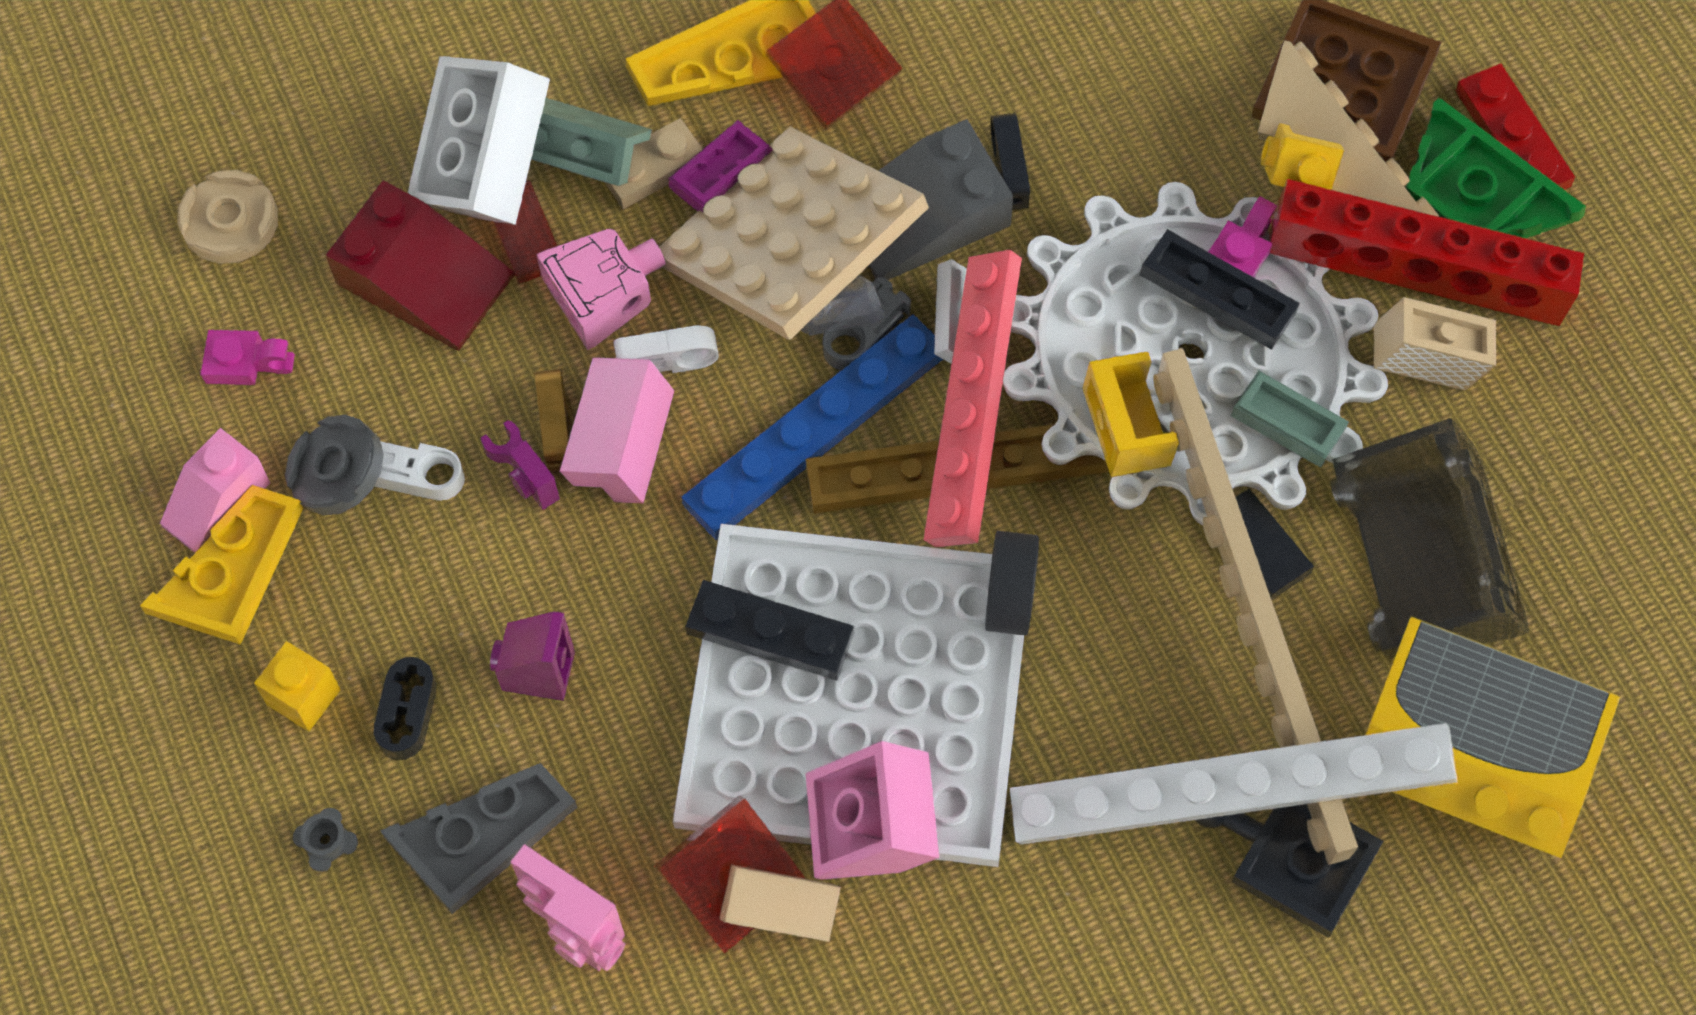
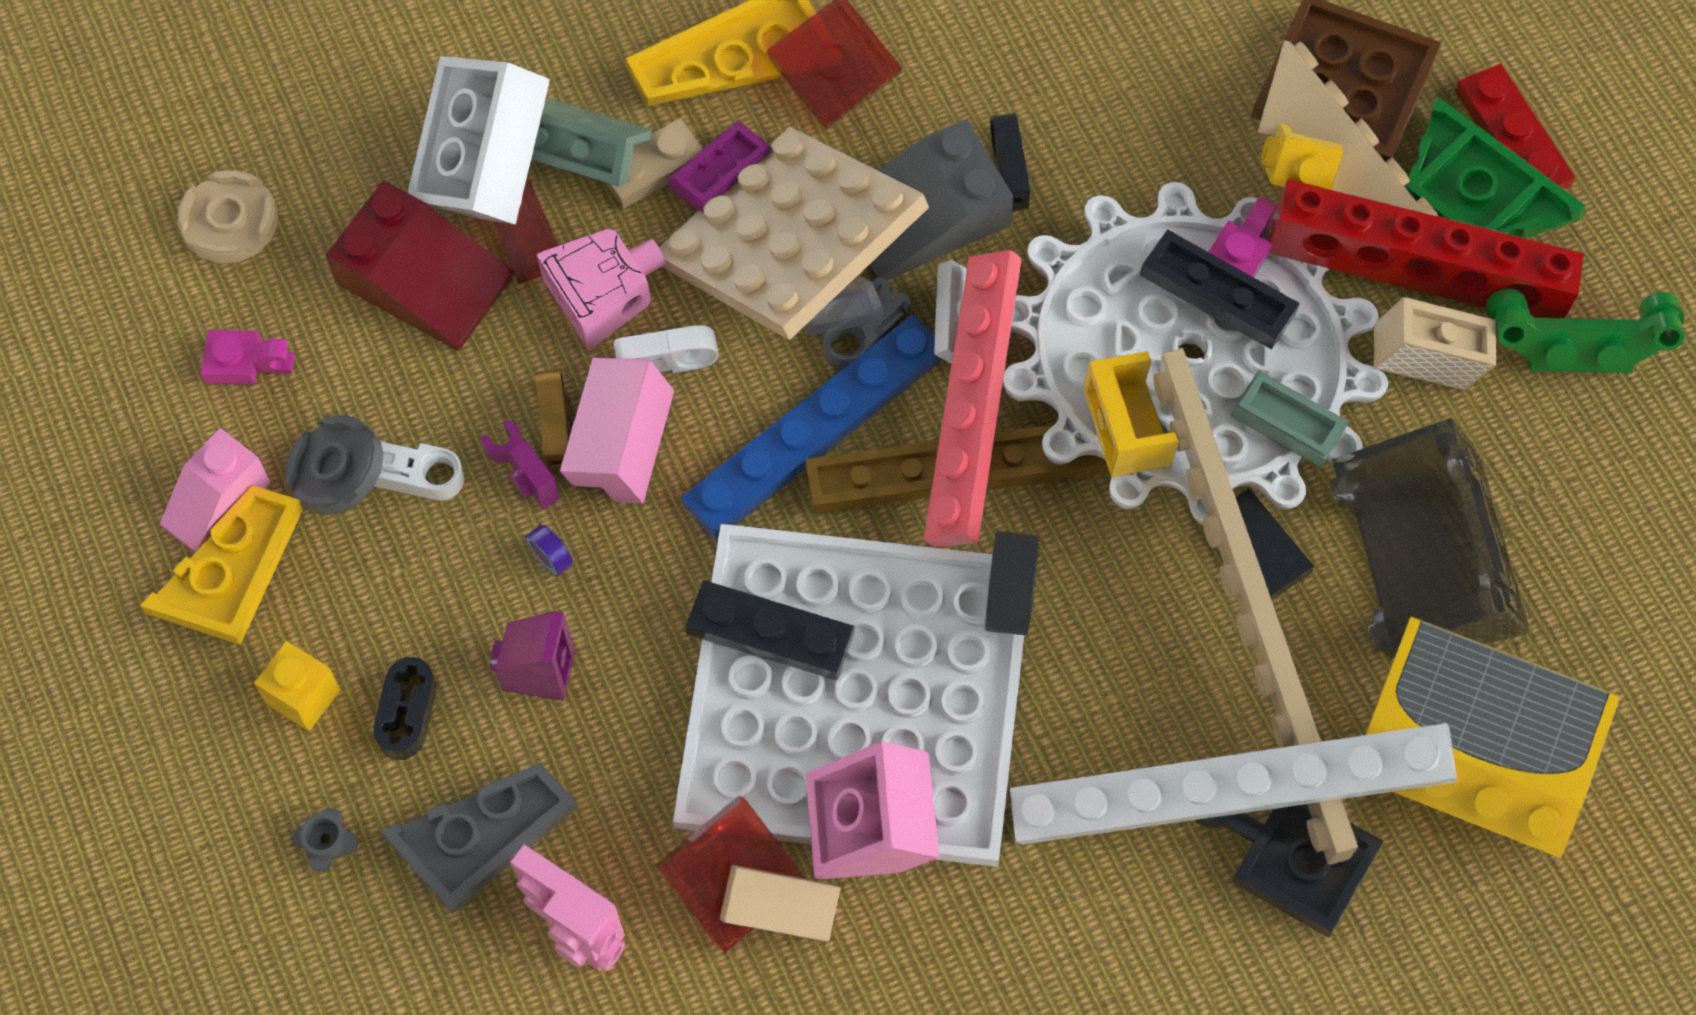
none -> dark purple tile [525,524,573,577]
none -> green plate [1486,289,1685,373]

